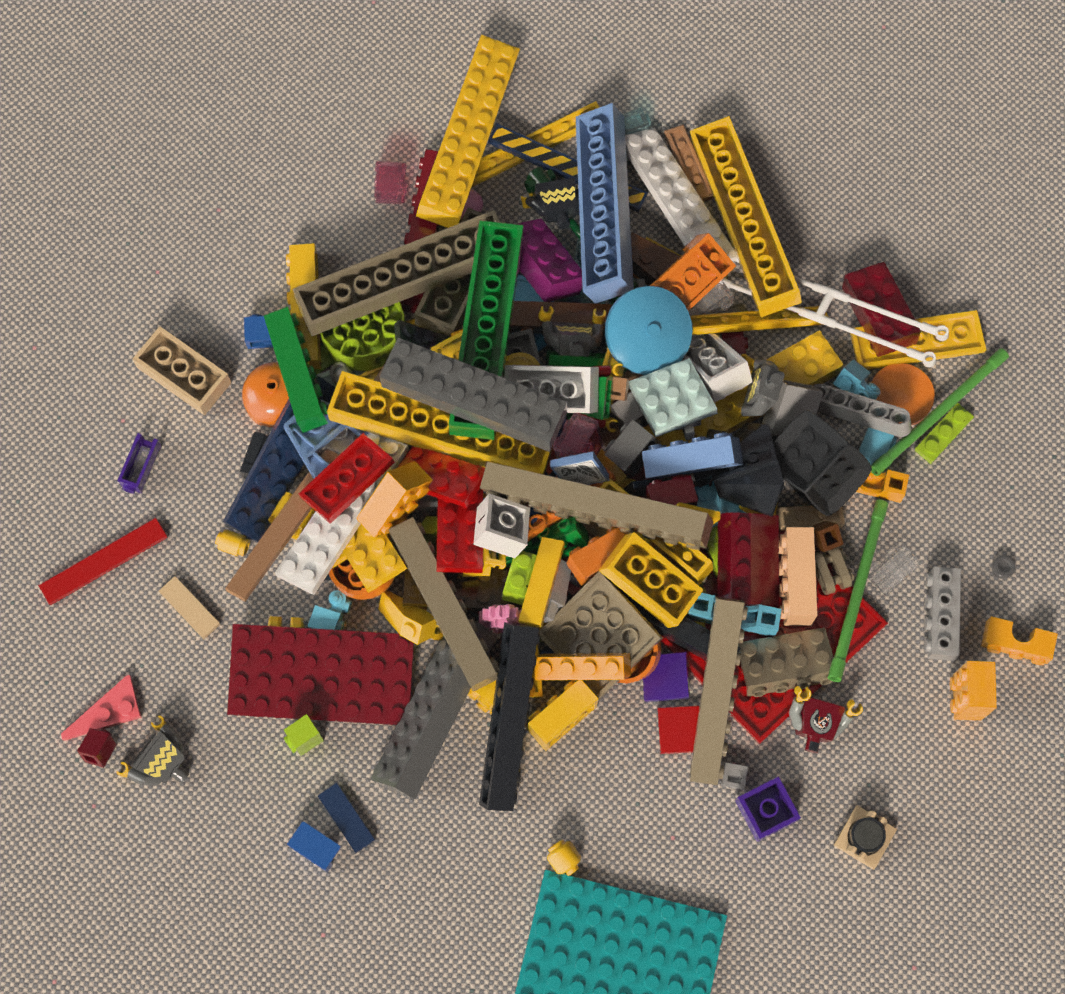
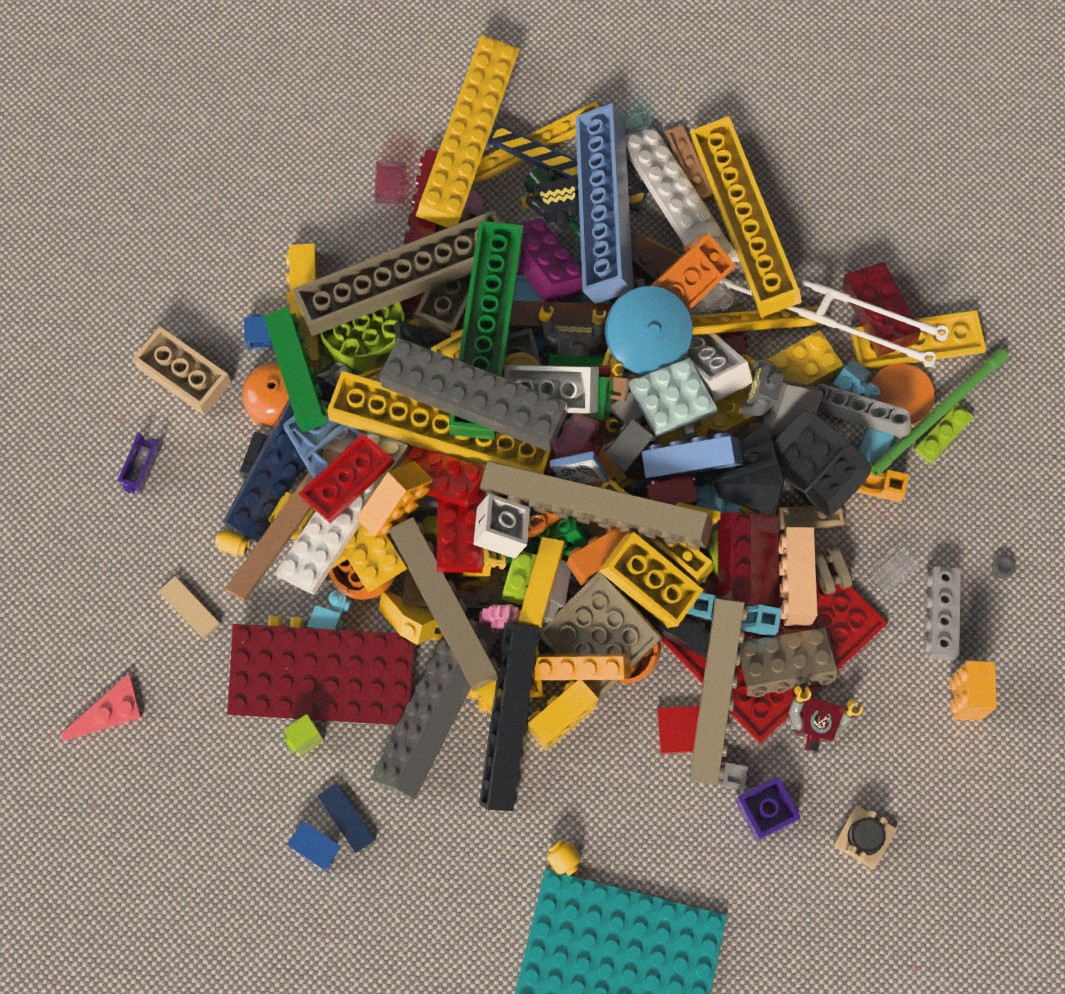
red tile [38,518,168,606] -> none
dark red brick [77,728,117,768] -> none
dark grey torso [116,715,189,786] -> none
dark purple tile [643,652,690,702] -> none
reddish brown brick [810,521,843,552] -> none
bright green piece [828,500,888,682] -> none
light orange arch [981,616,1058,665] -> none

